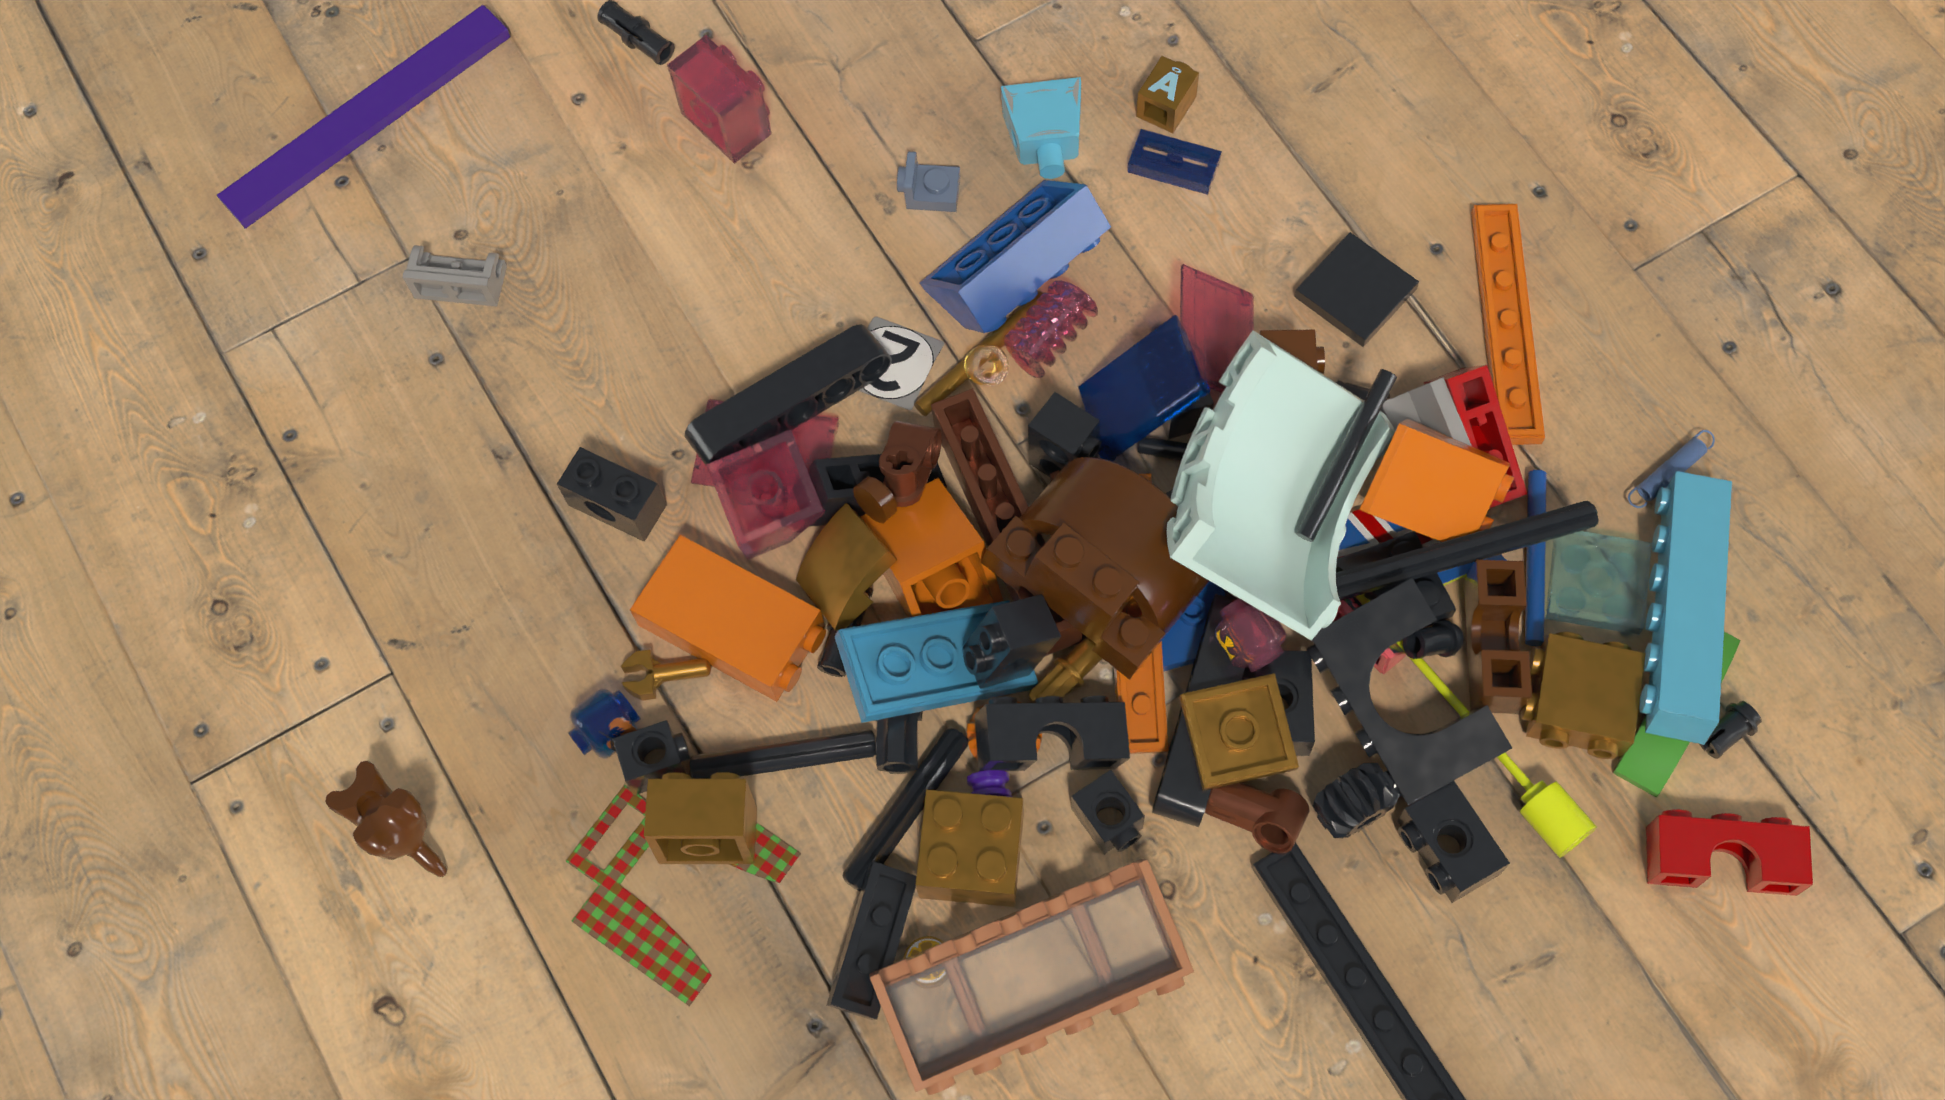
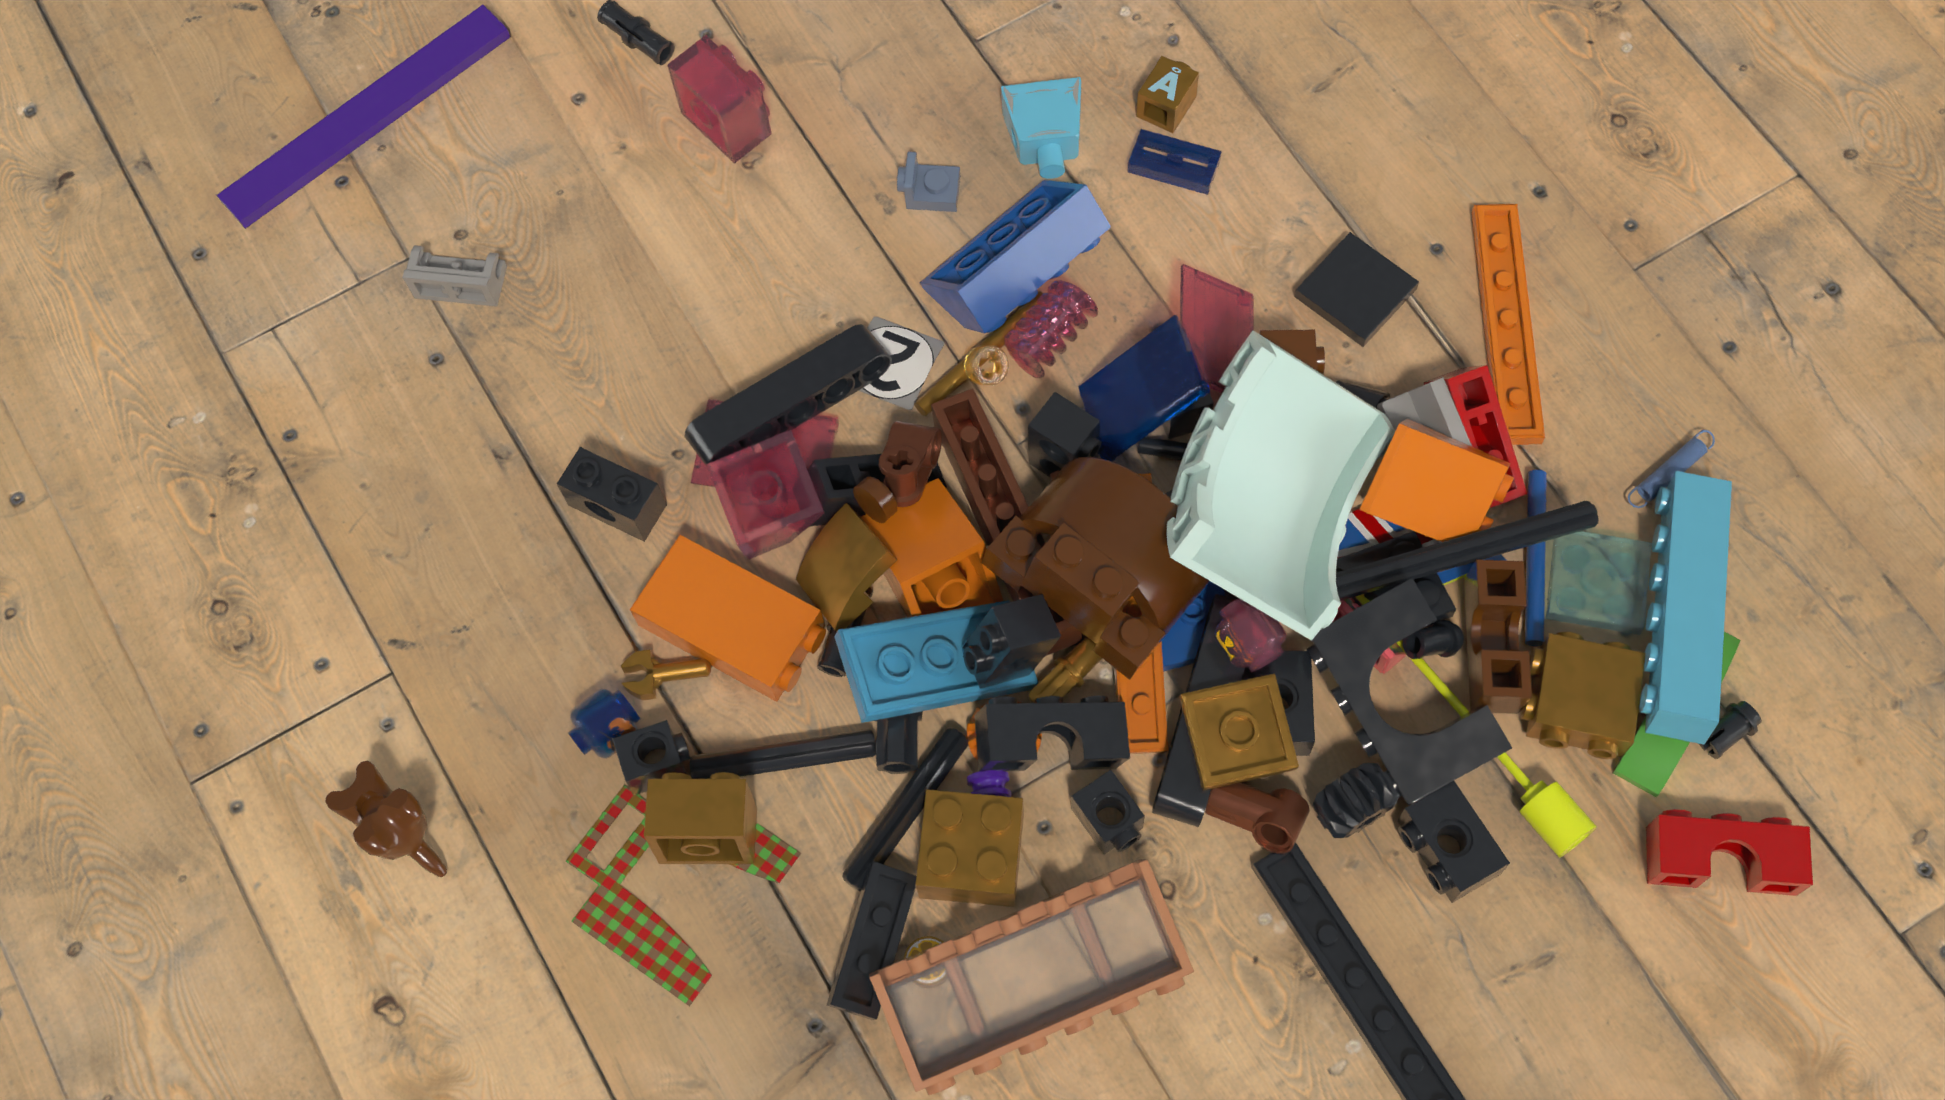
black bar [1296,369,1397,542] -> none

